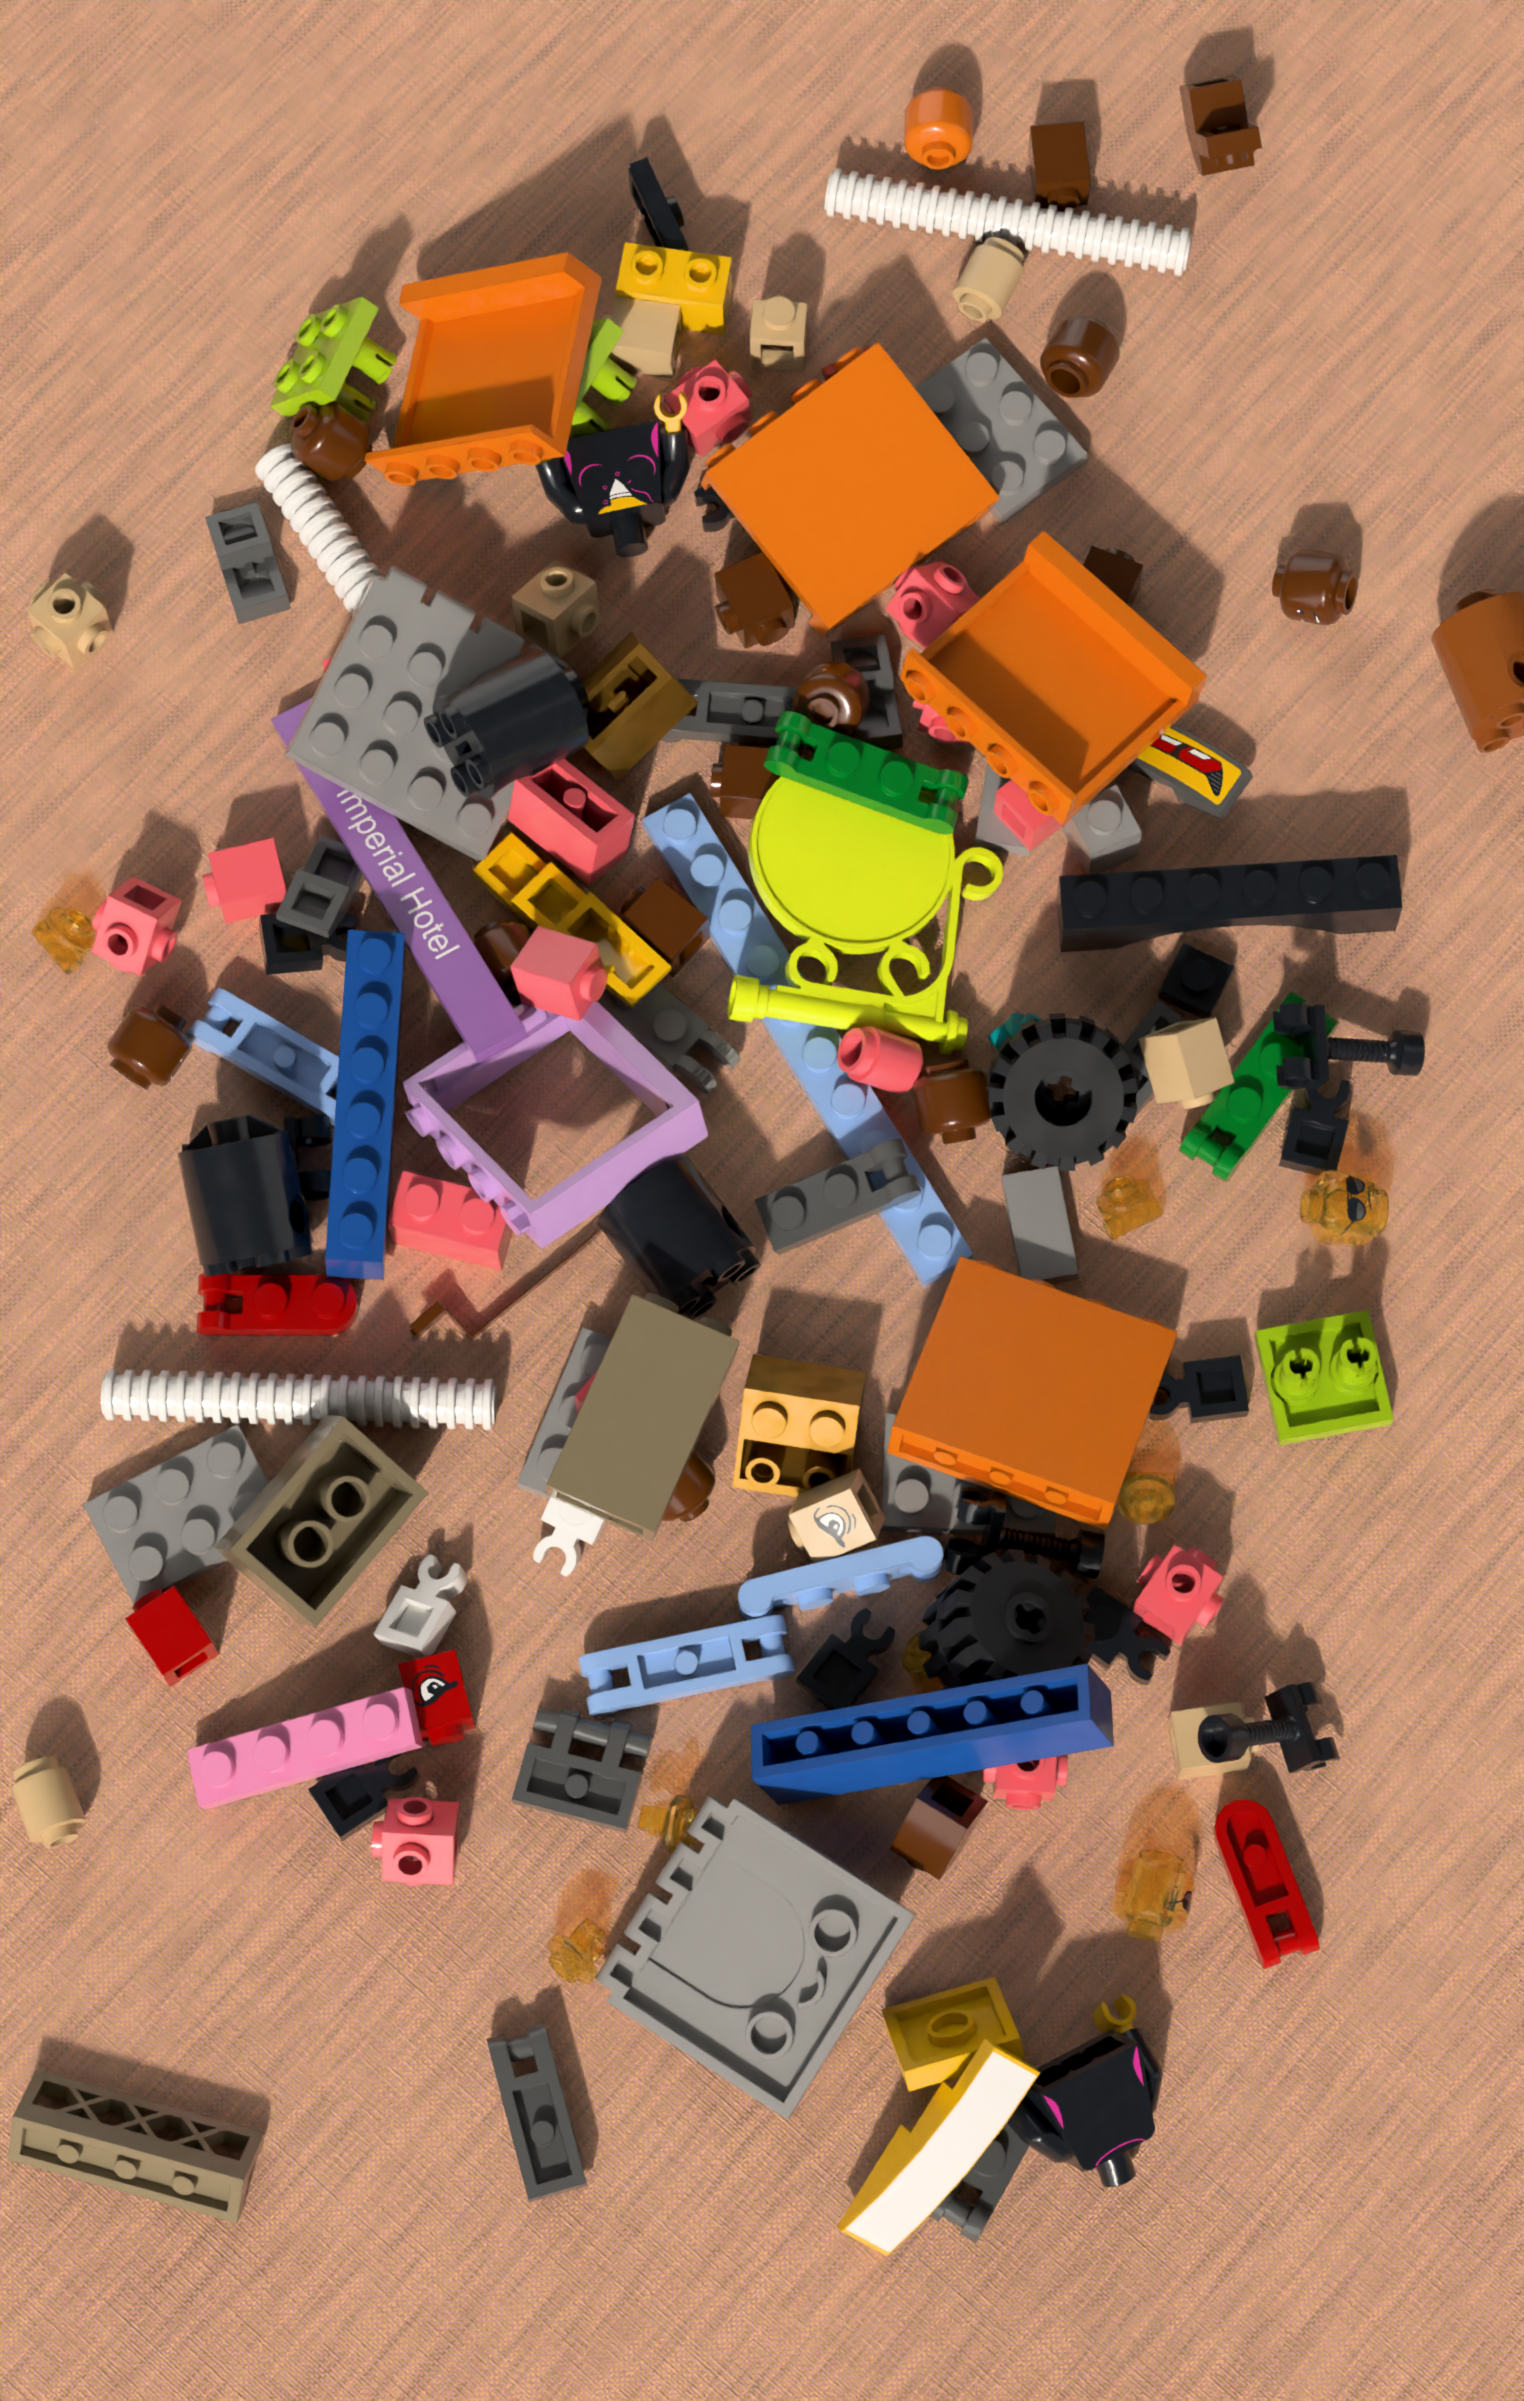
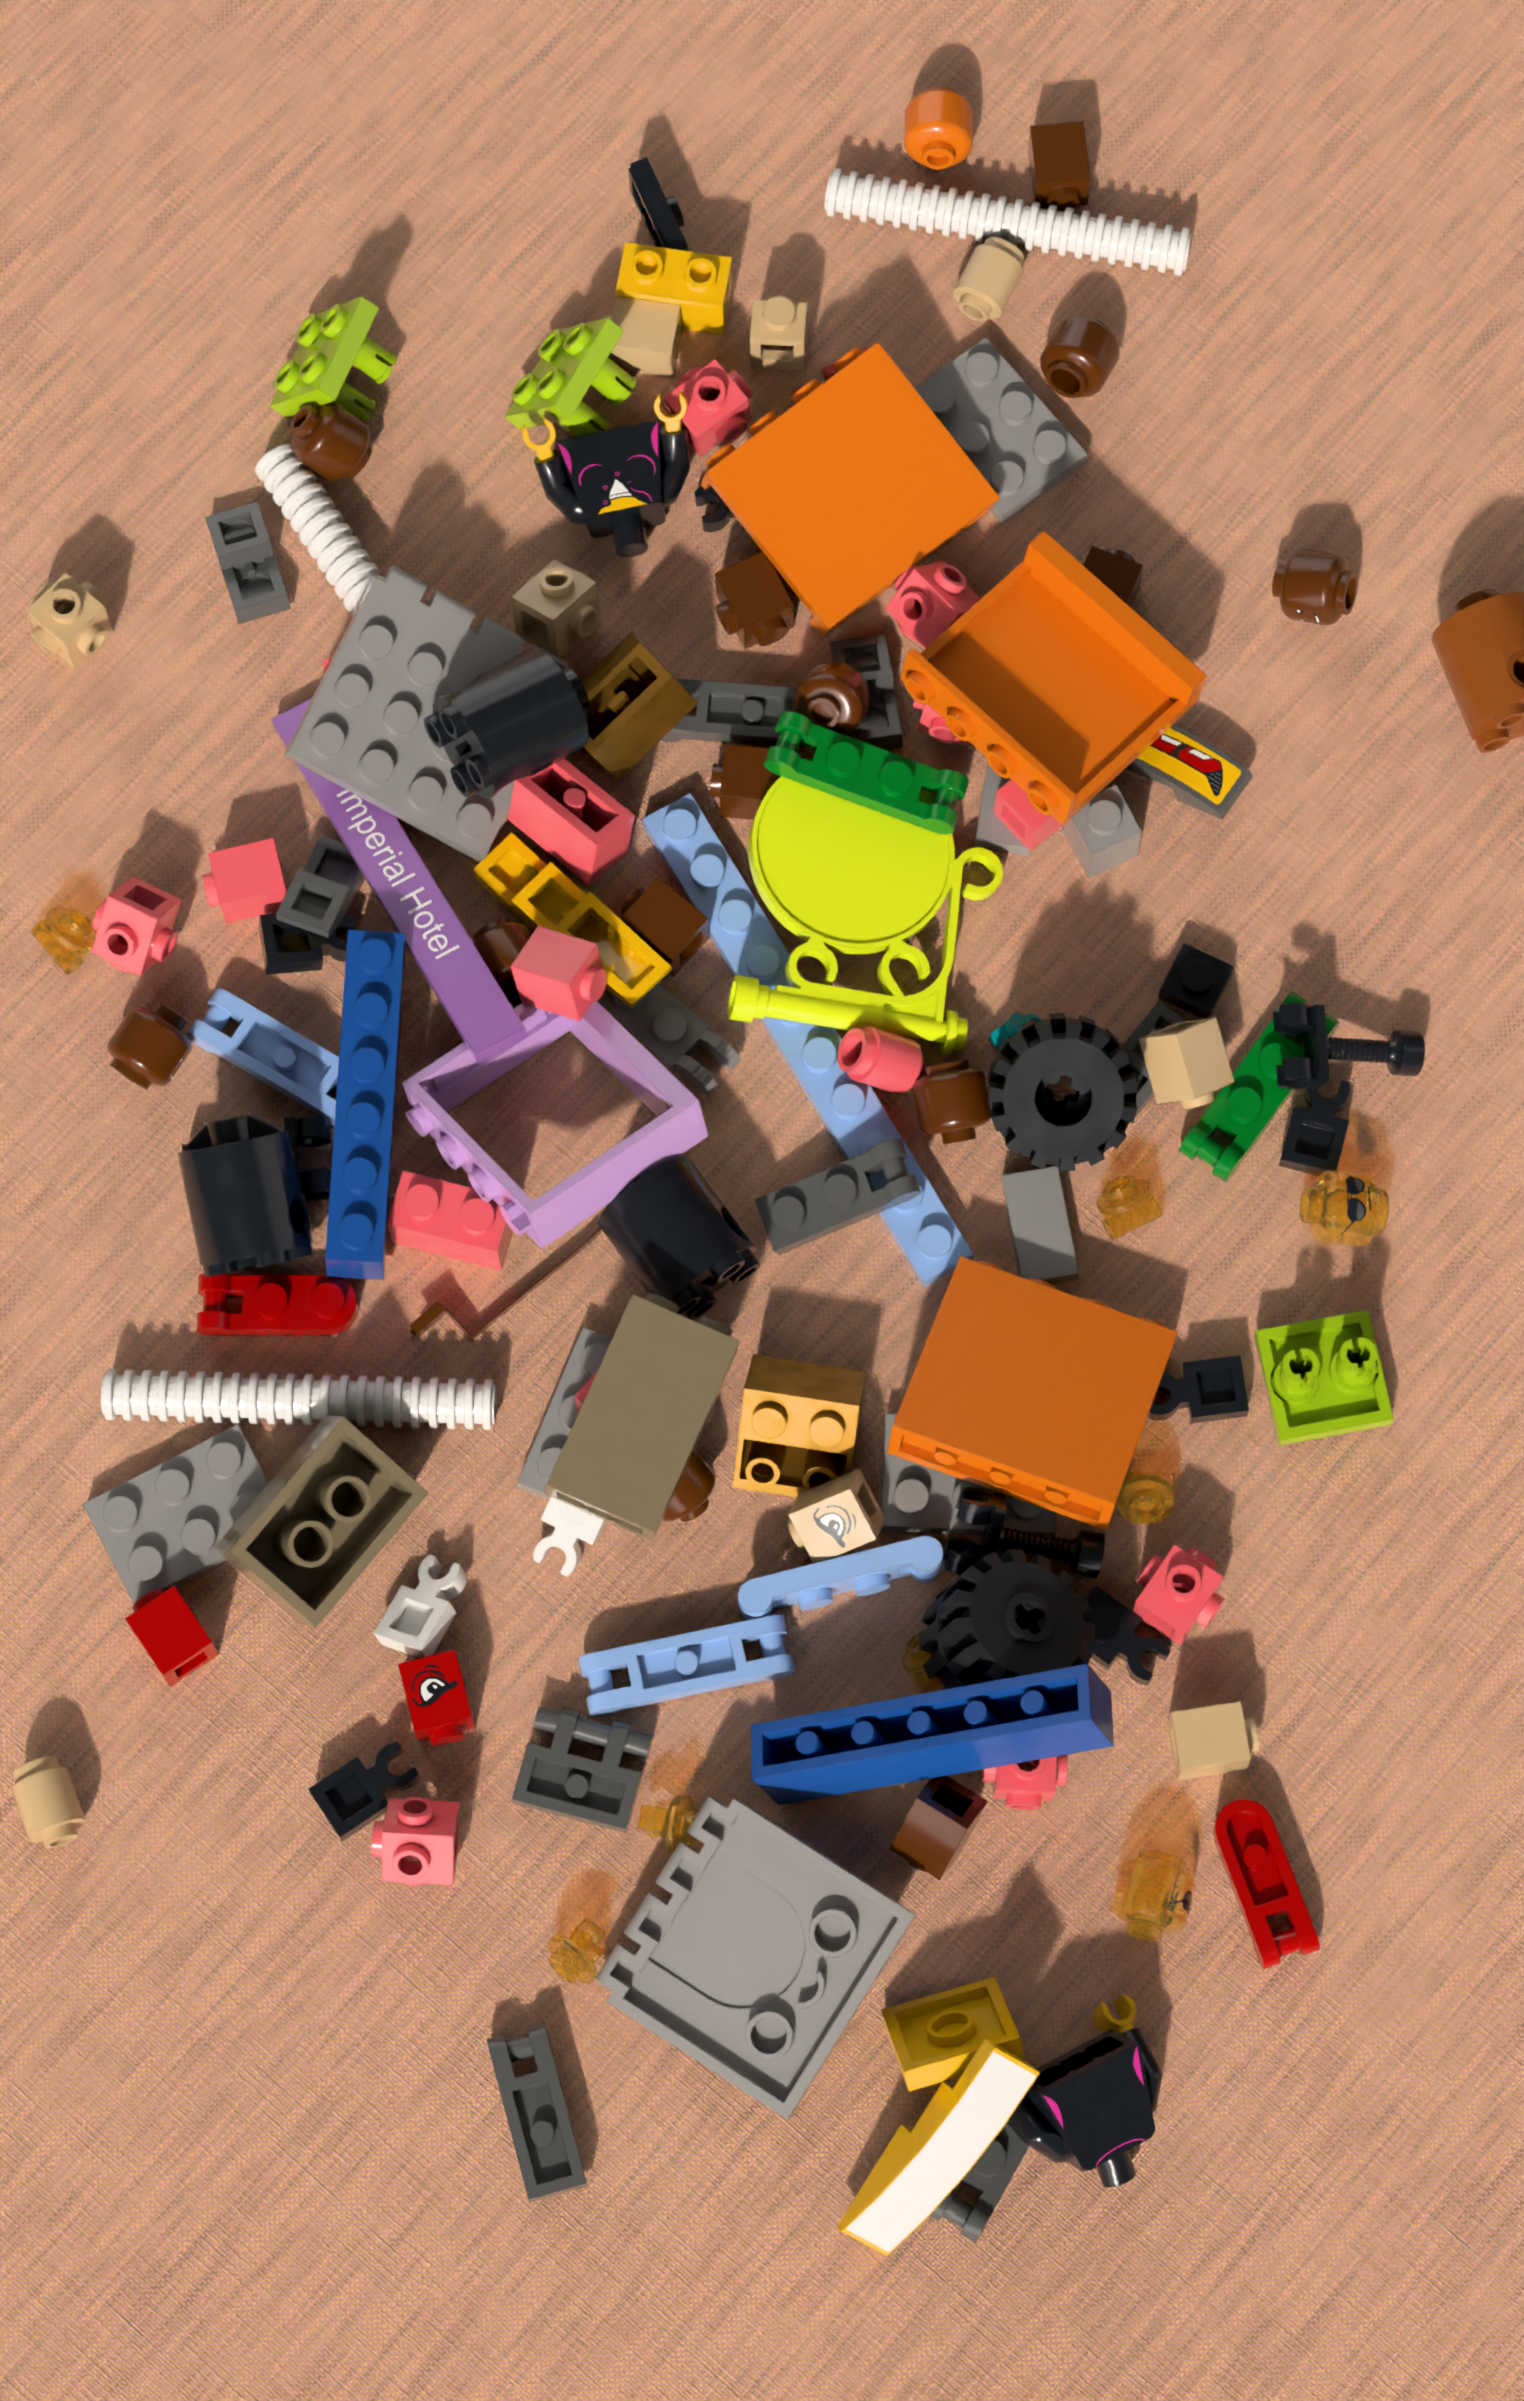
dark tan fence [8,2069,265,2223] -> none
bright pink plate [187,1687,424,1809] -> none
orange panel [364,252,602,486] -> none
black plate [796,1608,895,1710] -> none
black arch [1056,855,1403,952] -> none
reddish brown brick [1179,76,1262,176] -> none
black bar [1198,1682,1340,1773] -> none

